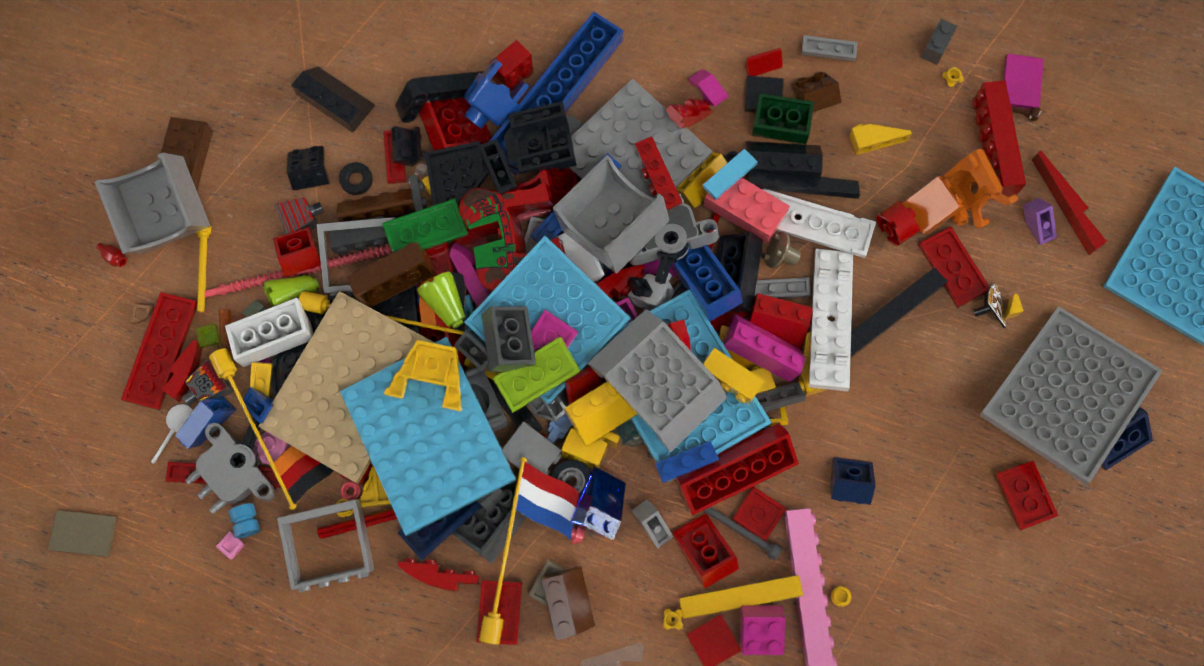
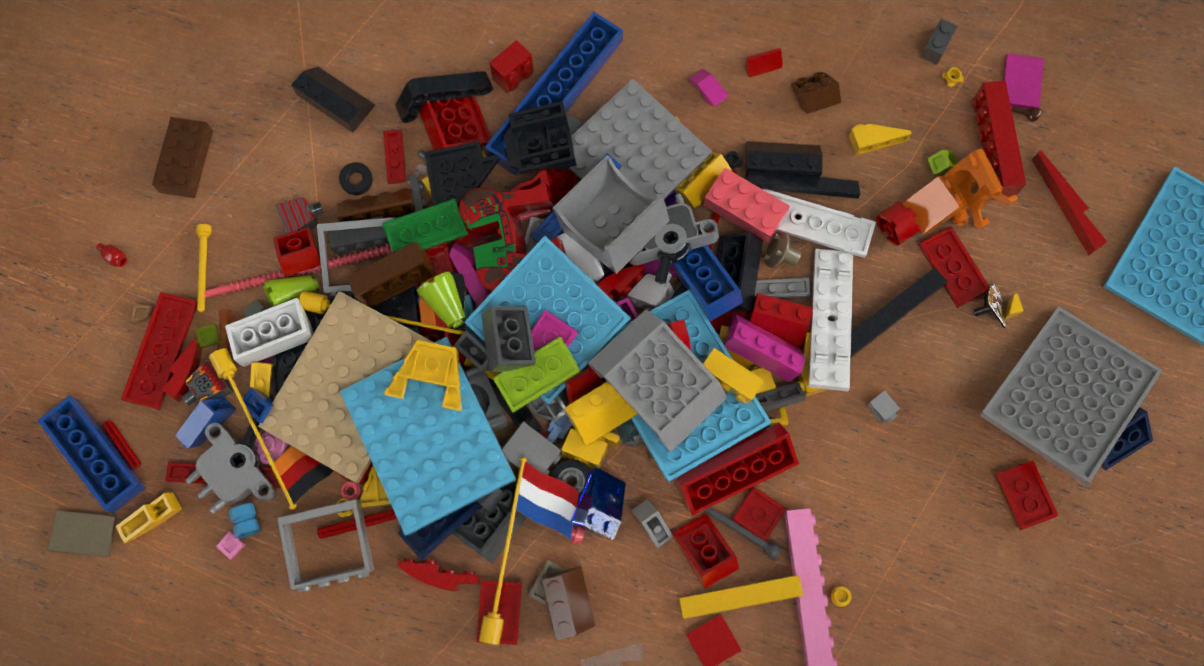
light grey container [95,153,211,254] -> none
white piece [151,404,193,463] -> none
black bracket [287,146,329,191] -> none
black bracket [391,126,422,167] -> none
blue piece [464,58,529,129] -> none
black slope [479,139,517,195] -> none
black plate [627,277,653,298] -> none
red bracket [635,137,682,210] -> none
blue plate [655,441,719,483] -> none
yellow plate [663,609,683,630] -> none
red slope [666,99,713,129] -> none
medium azure tile [703,149,758,200] -> none
dark pink brick [740,606,786,655] -> none
black tile [745,76,784,112] -> none
dark green slope [752,93,814,144] -> none
light grey plate [801,35,858,62] -> none
dark blue slope [830,457,876,505] -> none
medium lavender slope [1023,198,1057,245] -> none
none -> blue brick [37,396,146,513]
none -> red axle [102,420,141,470]
none -> yellow slope [115,493,182,543]
none -> light grey brick [866,391,900,424]
none -> lime brick [927,150,958,176]

